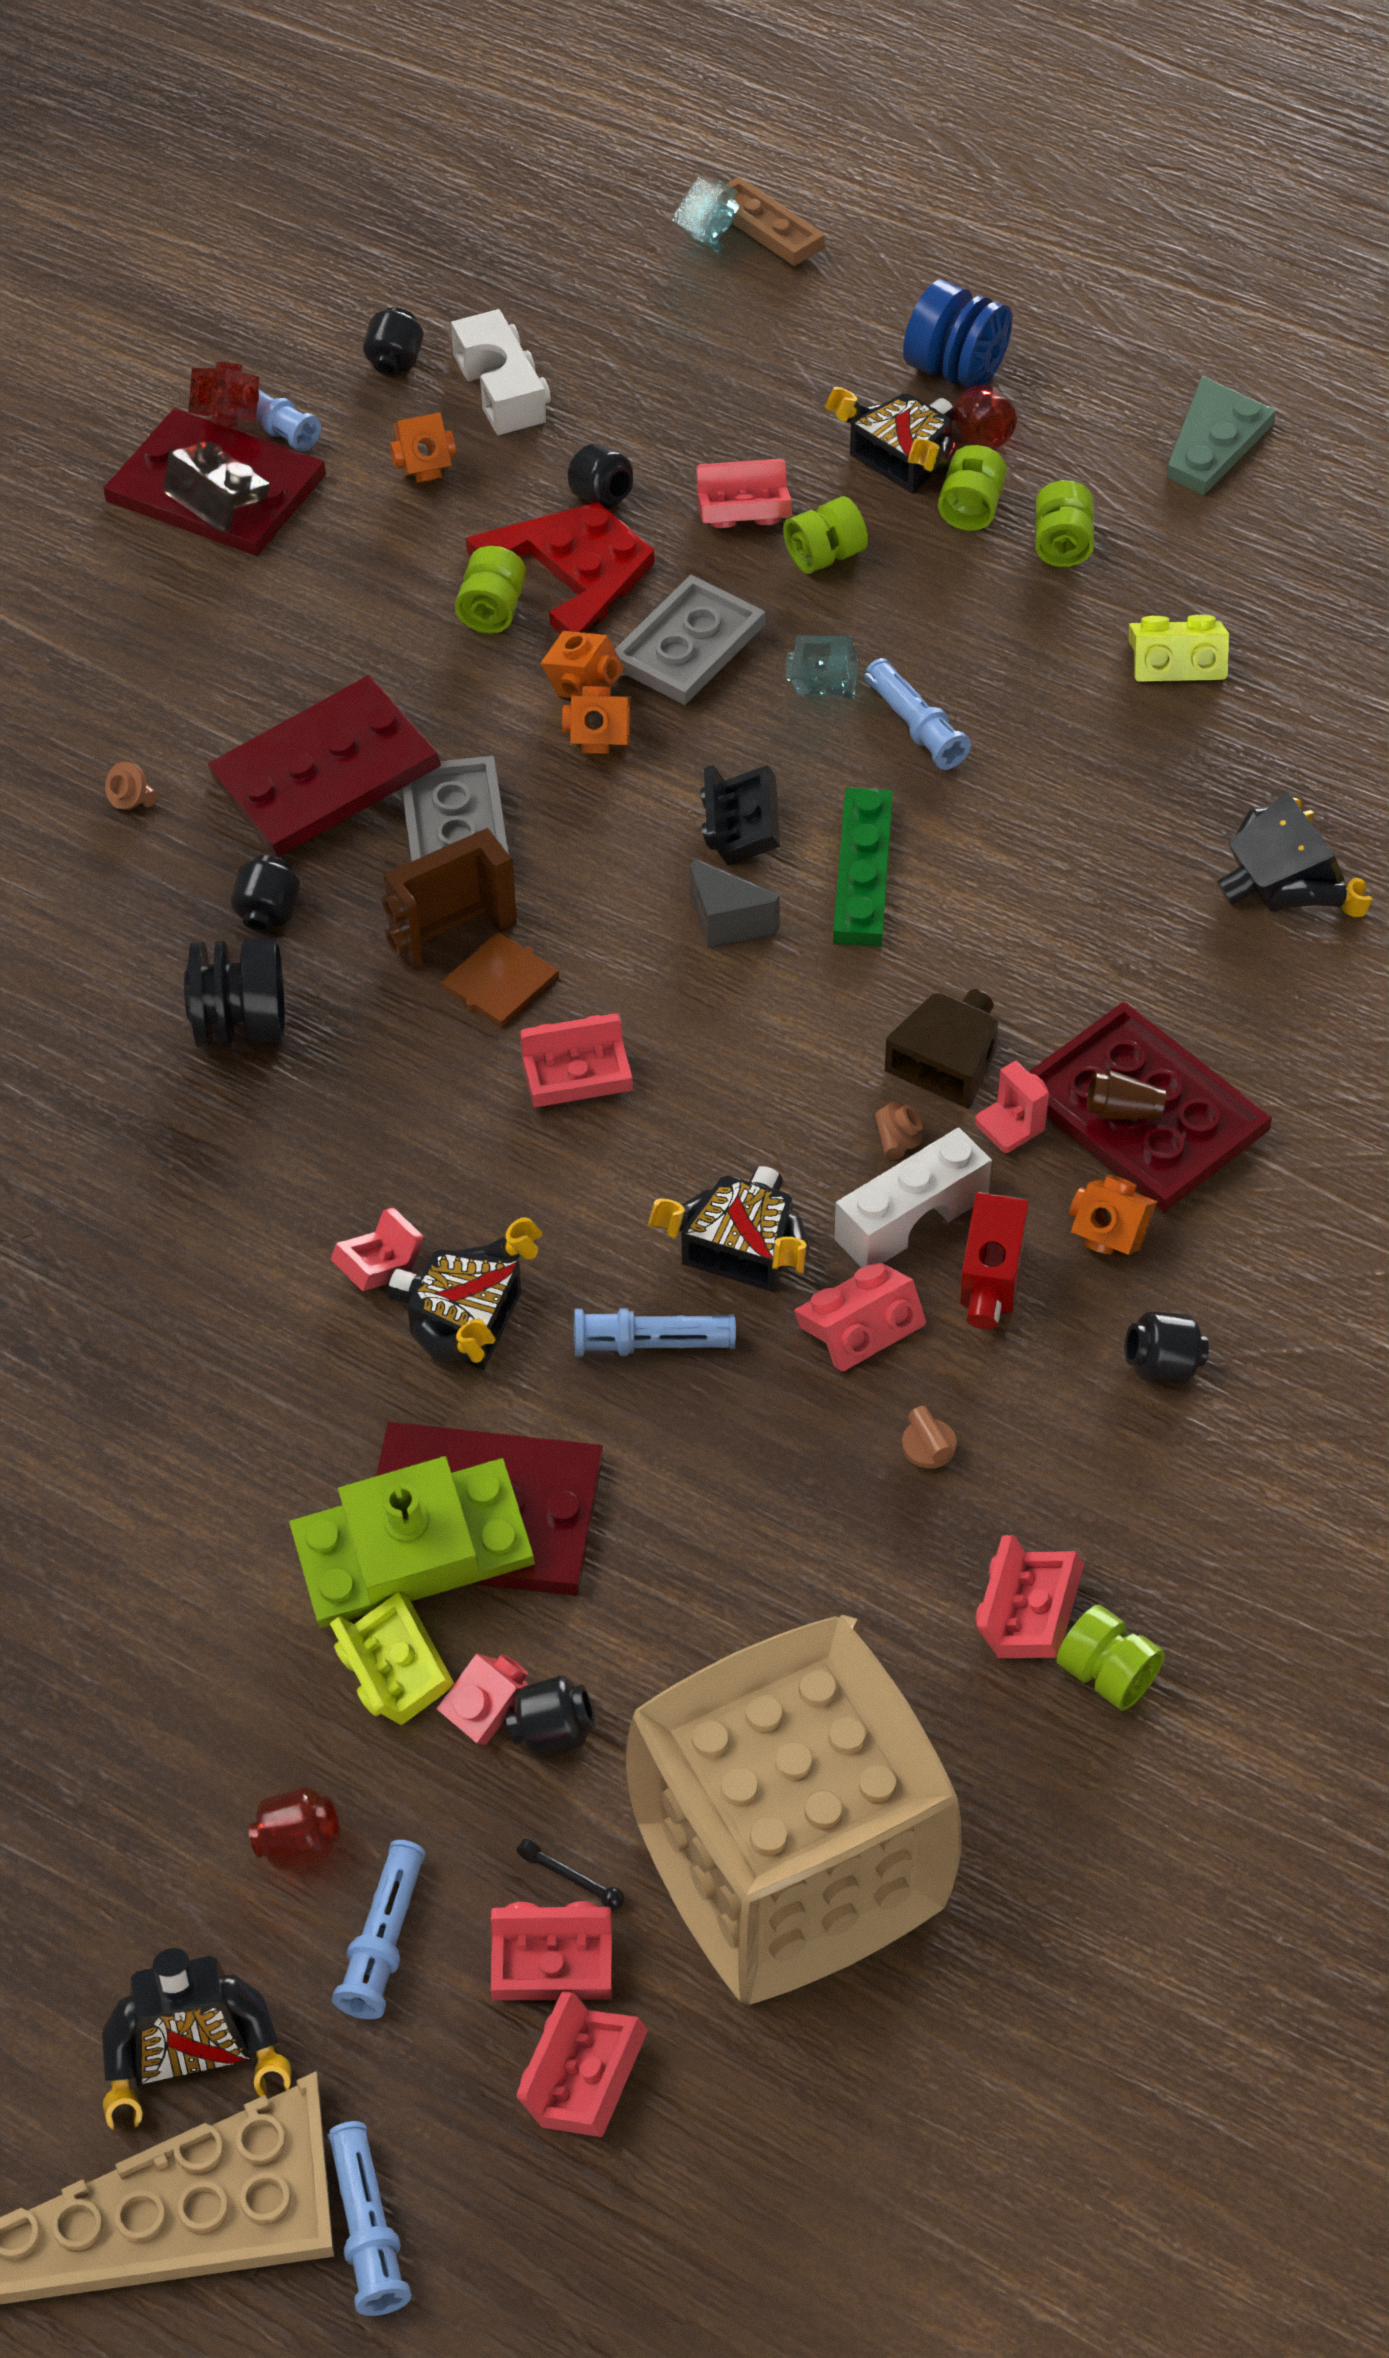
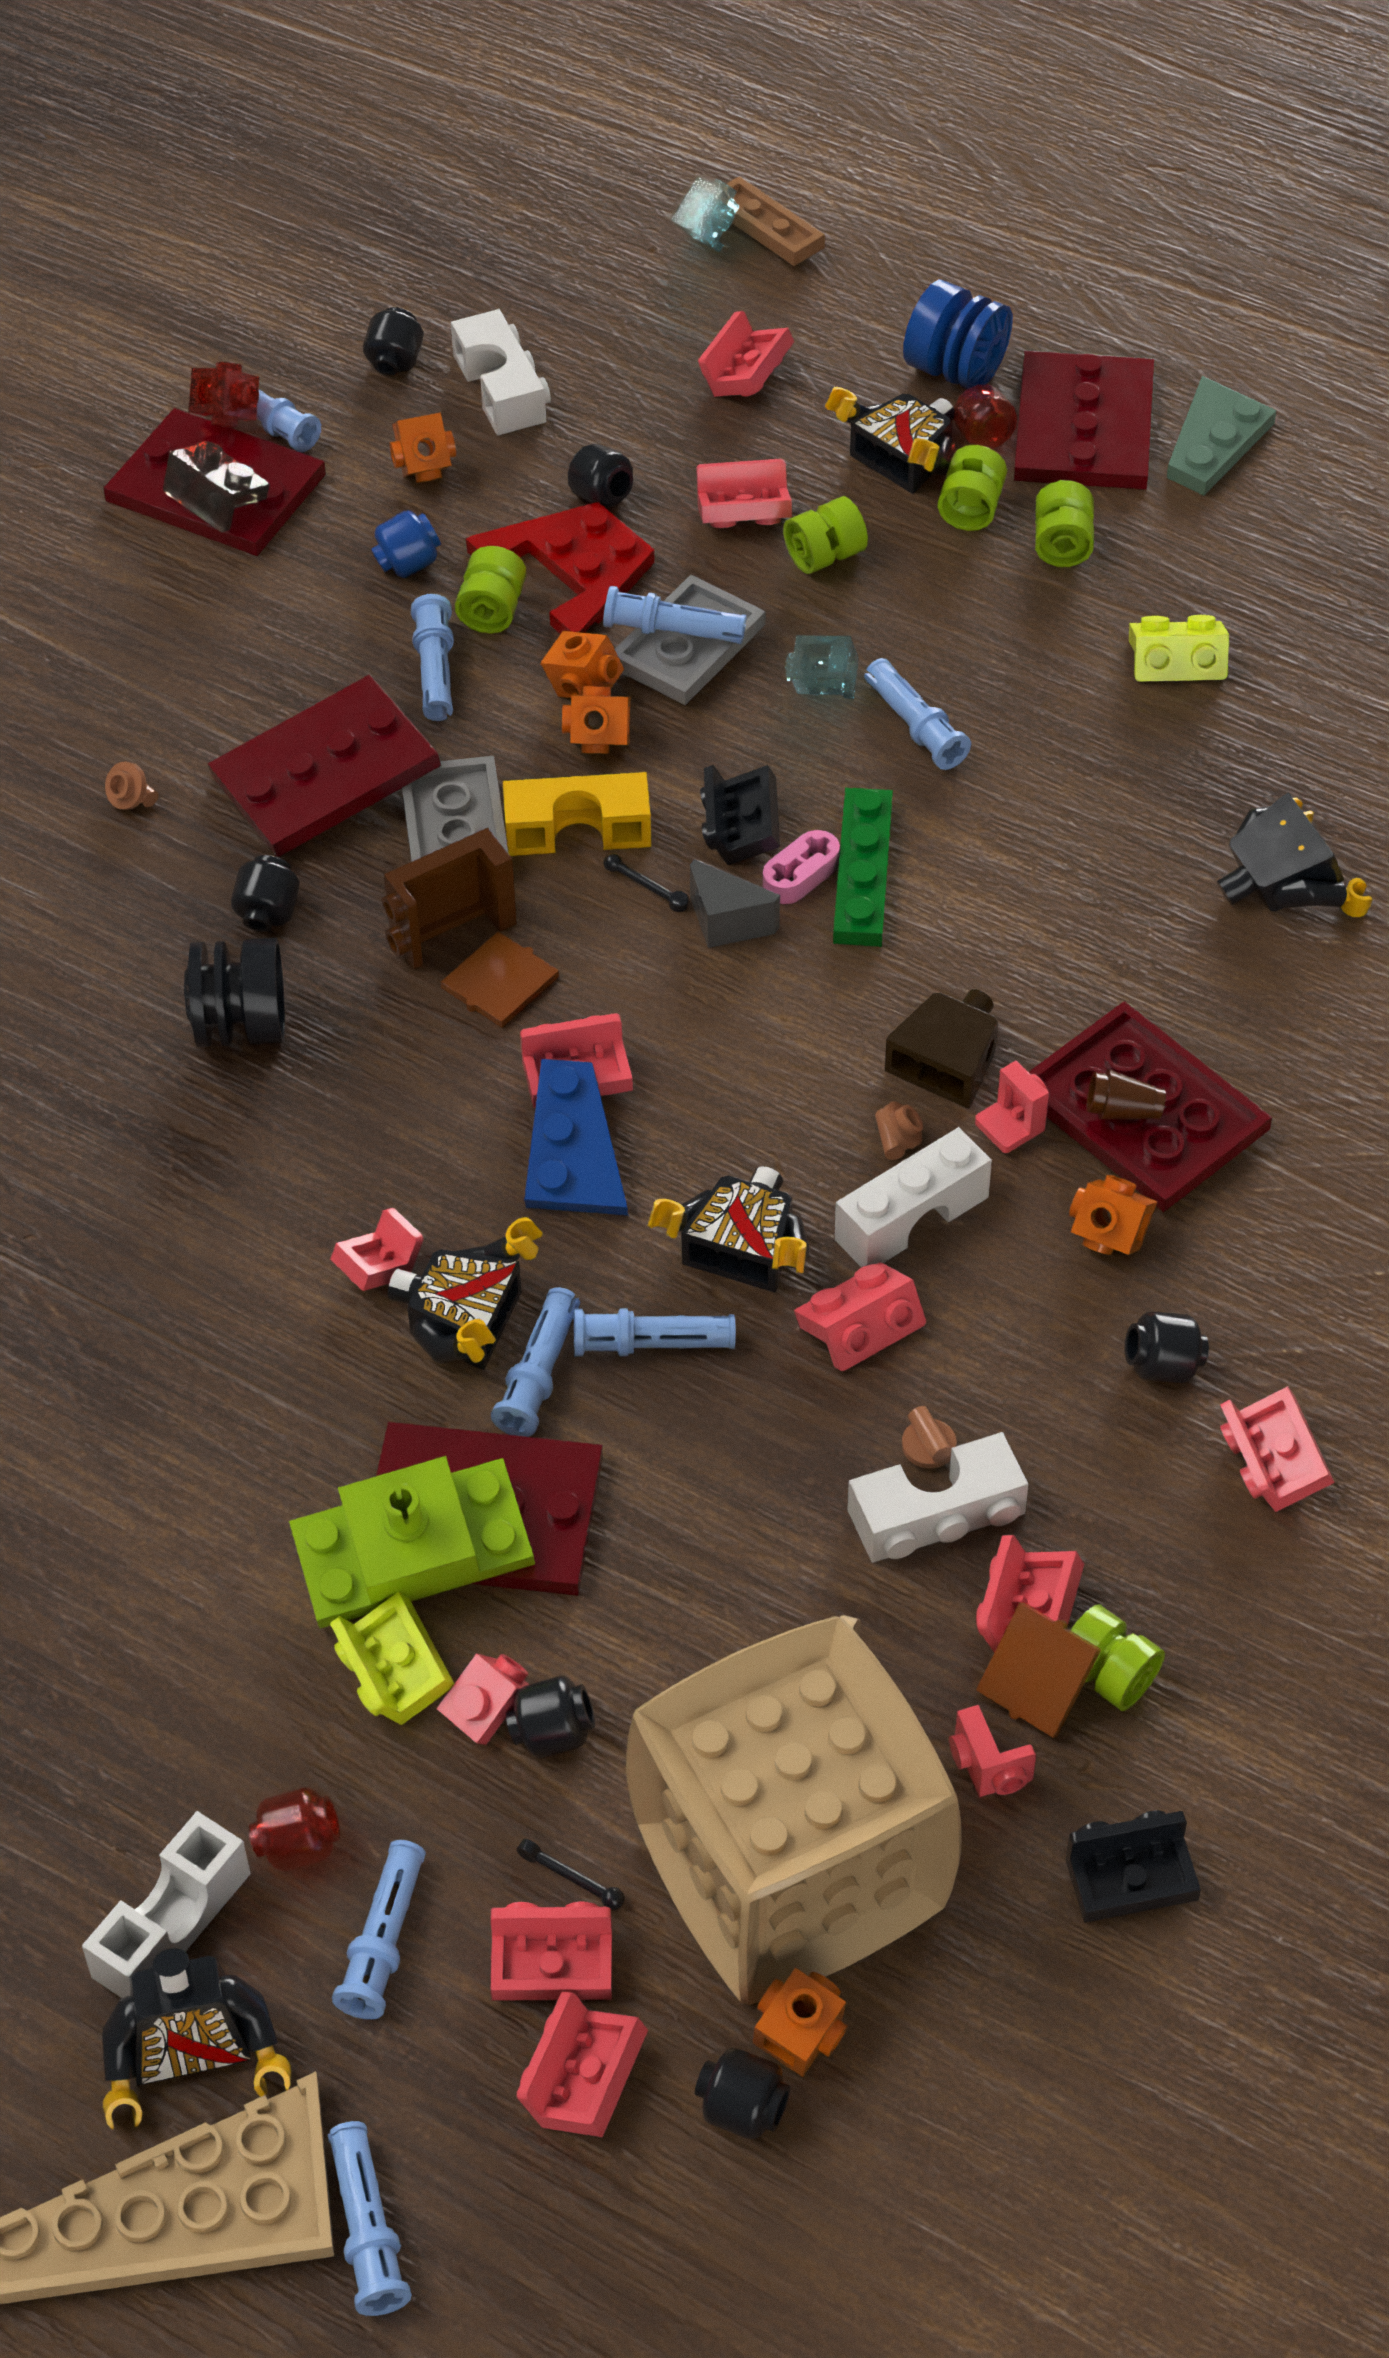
red torso [960,1192,1029,1329] -> none
none -> white arch [82,1811,251,1998]
none -> blue head [371,510,441,578]
none -> light blue pin [411,594,454,721]
none -> light blue pin [491,1287,580,1437]
none -> yellow arch [503,772,651,856]
none -> blue wing [524,1059,629,1216]
none -> light blue pin [603,586,747,644]
none -> black hinge [603,853,688,912]
none -> black head [695,2048,791,2140]
none -> coral bracket [698,311,794,397]
none -> orange brick [752,1967,848,2077]
none -> bright pink beam [763,830,840,905]
none -> white arch [848,1432,1028,1563]
none -> coral bracket [949,1705,1036,1798]
none -> dark orange piece [976,1602,1101,1738]
none -> dark red plate [1014,350,1154,490]
none -> black bracket [1065,1810,1201,1923]
none -> coral bracket [1220,1386,1335,1512]

